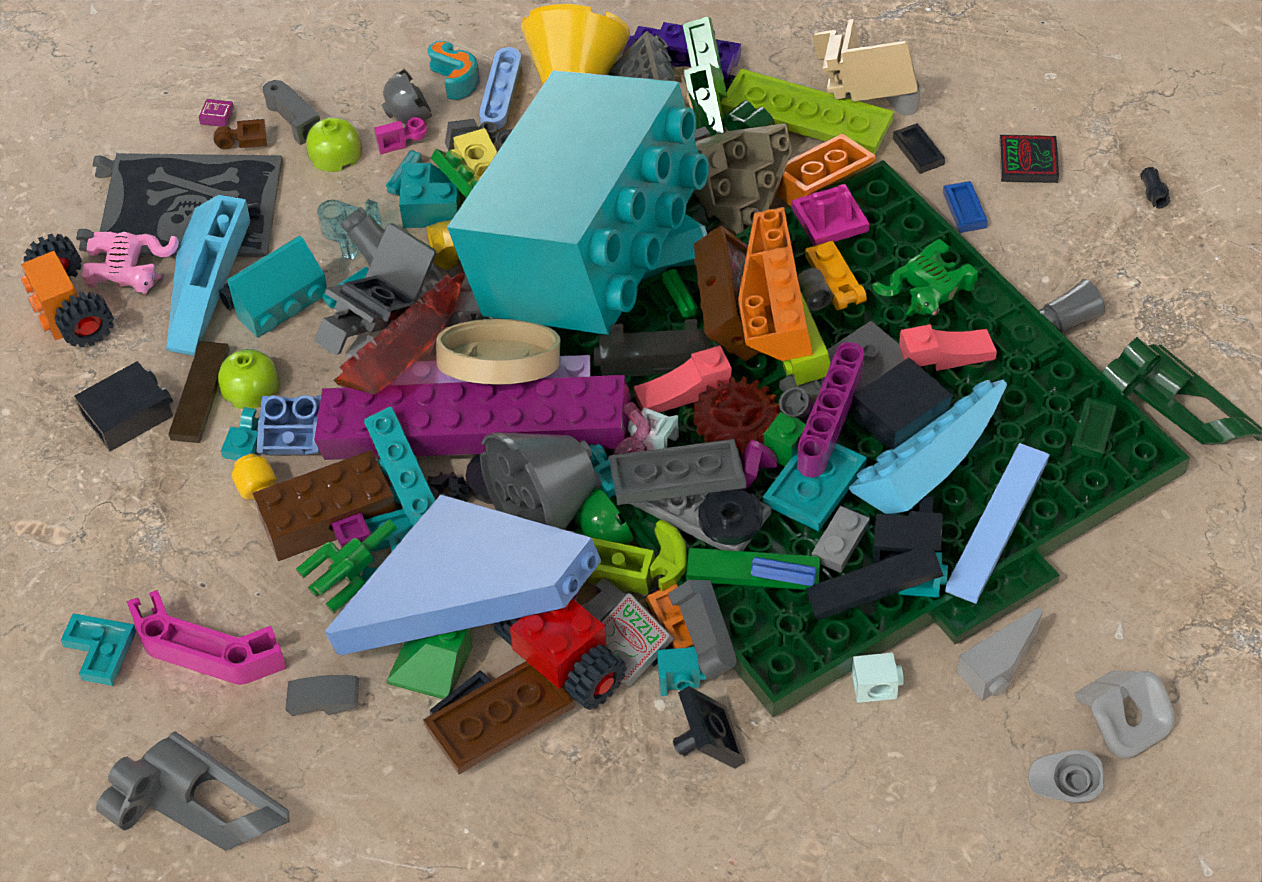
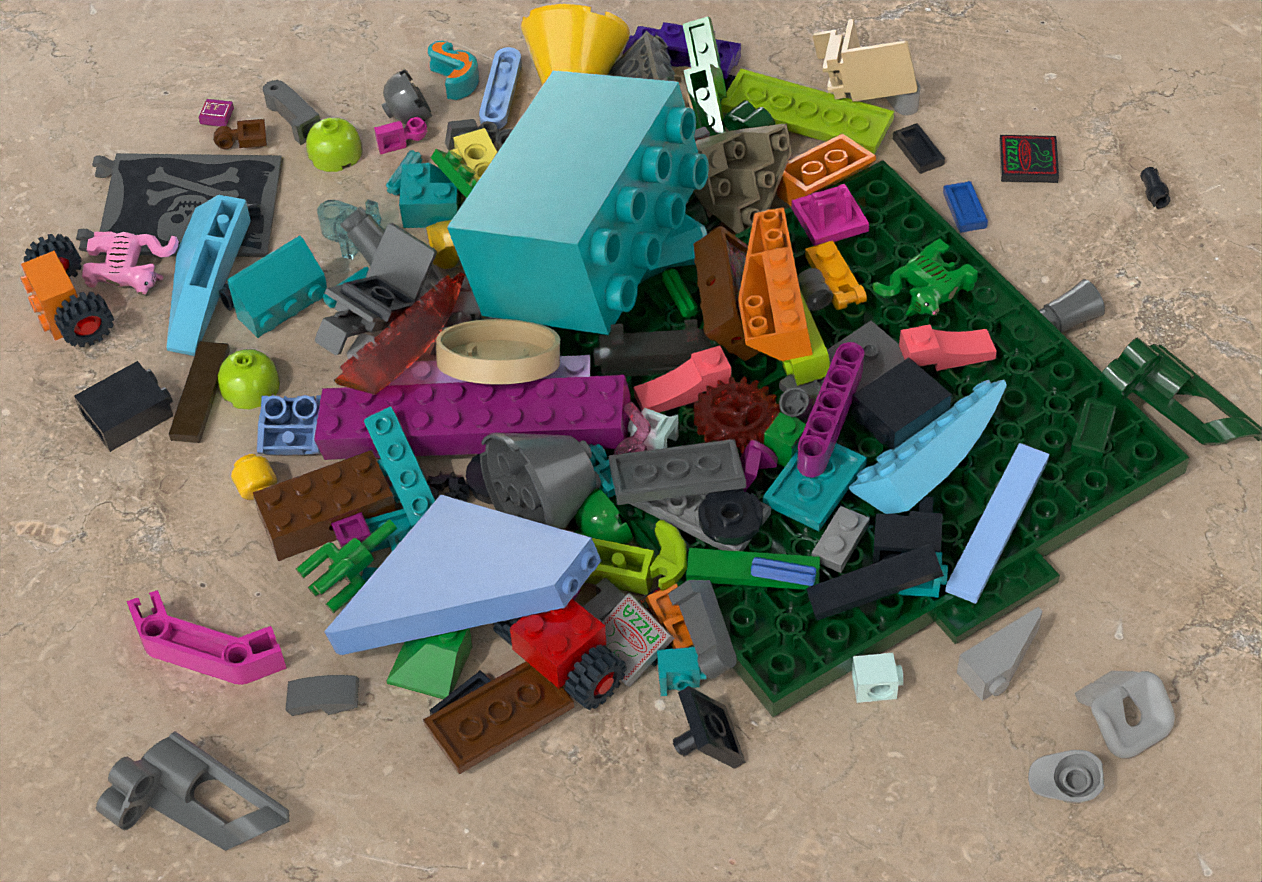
teal plate [61,613,136,686] -> none
teal plate [221,407,259,460] -> none

